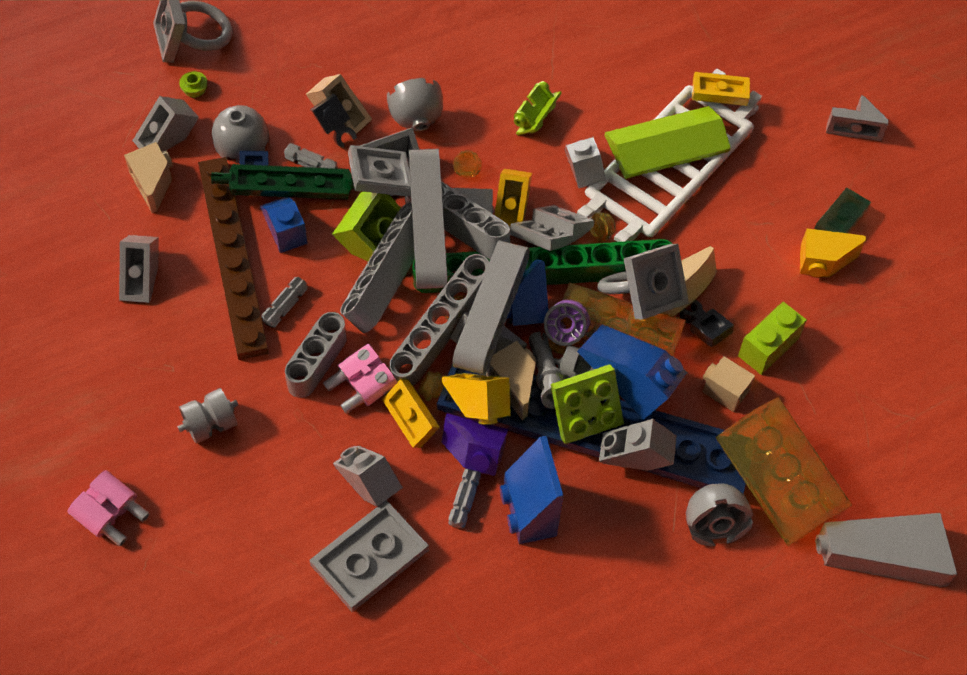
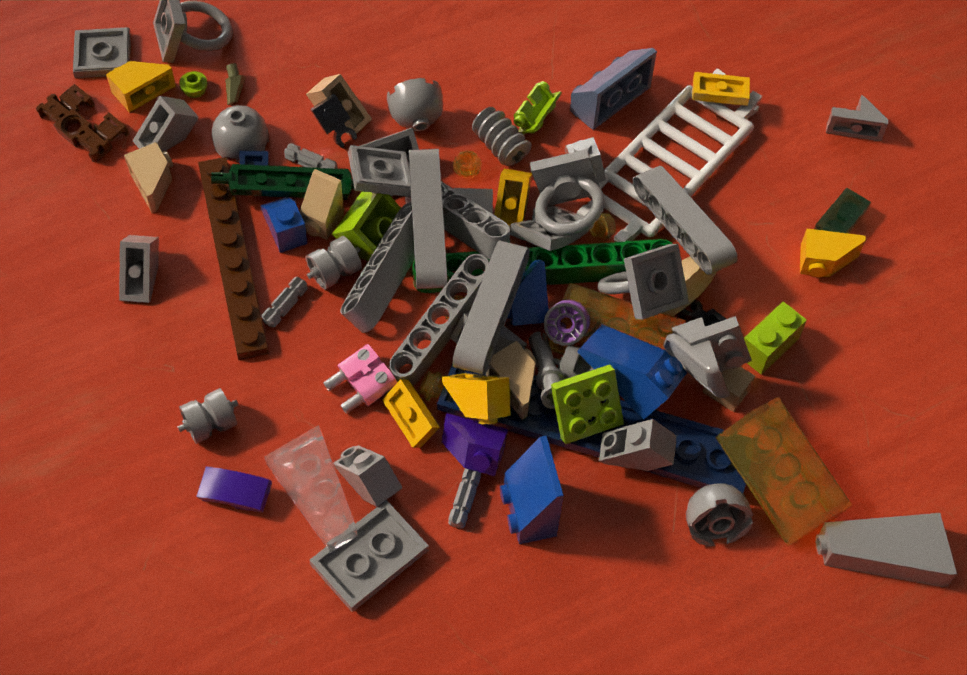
bright pink piece [68,470,150,547] -> none
light grey beam [285,312,347,398] -> none
lime slope [605,106,731,179] -> none
none -> reddish brown piece [36,84,129,162]
none -> light grey tile [73,27,131,78]
none -> yellow slope [106,61,176,112]
none -> dark purple slope [196,466,272,512]
none -> olive bar [225,63,245,105]
none -> clear wing [264,425,359,553]
none -> tan slope [300,169,344,240]
none -> light grey wheel [306,236,362,290]
none -> light grey piece [472,107,532,166]
none -> light grey tile [530,149,604,235]
none -> sand blue slope [570,48,657,130]
none -> light grey beam [633,166,737,275]
none -> light grey piece [663,316,752,398]

